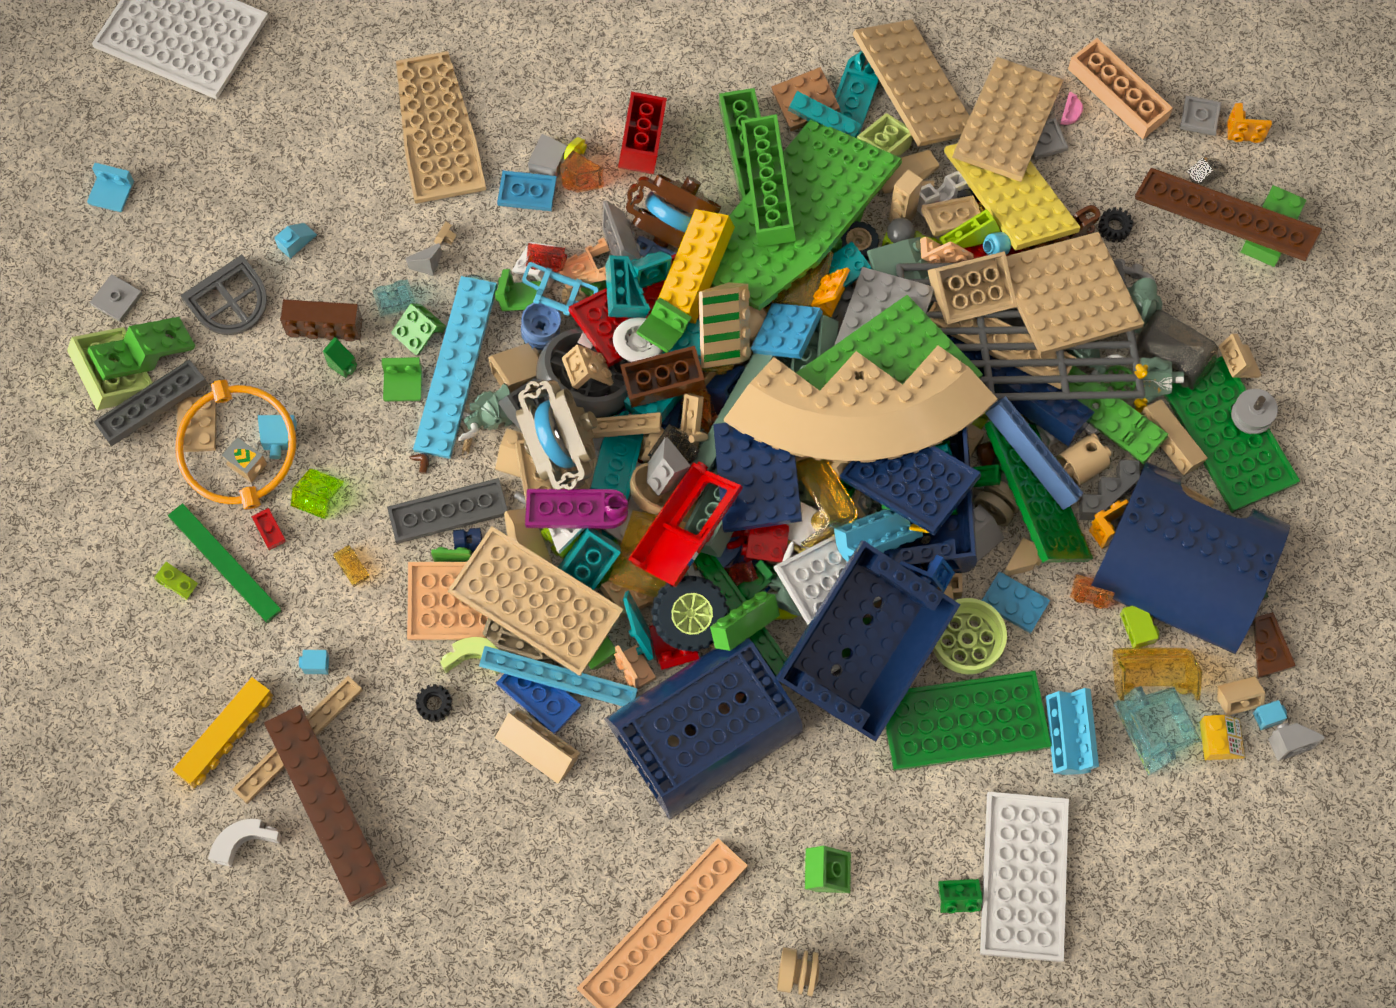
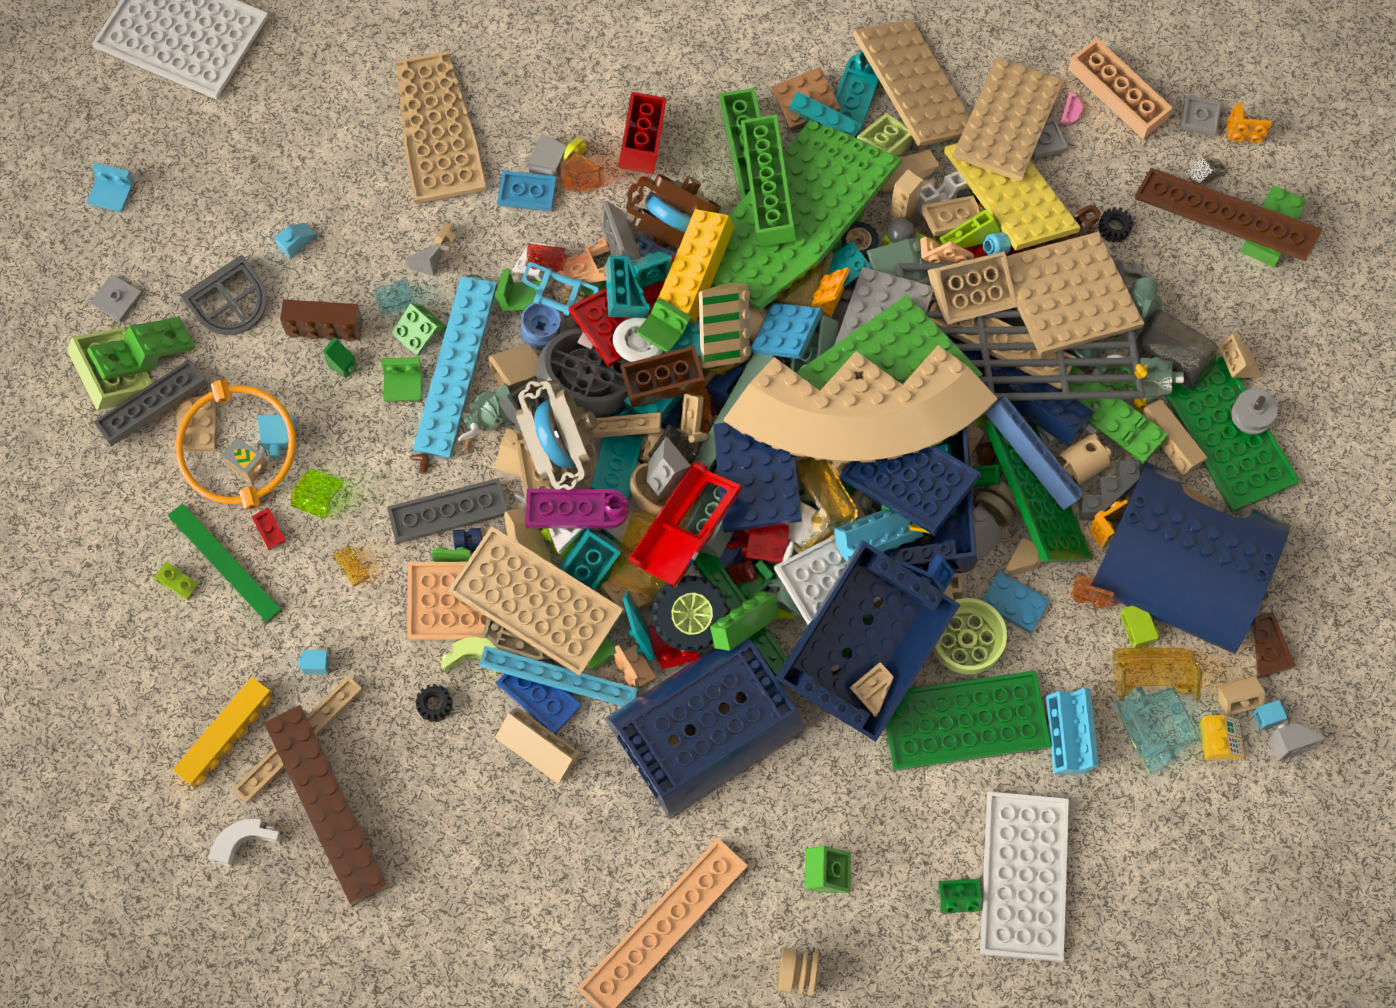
tan bracket [562,344,614,389] -> none
none -> tan wing [850,662,894,718]

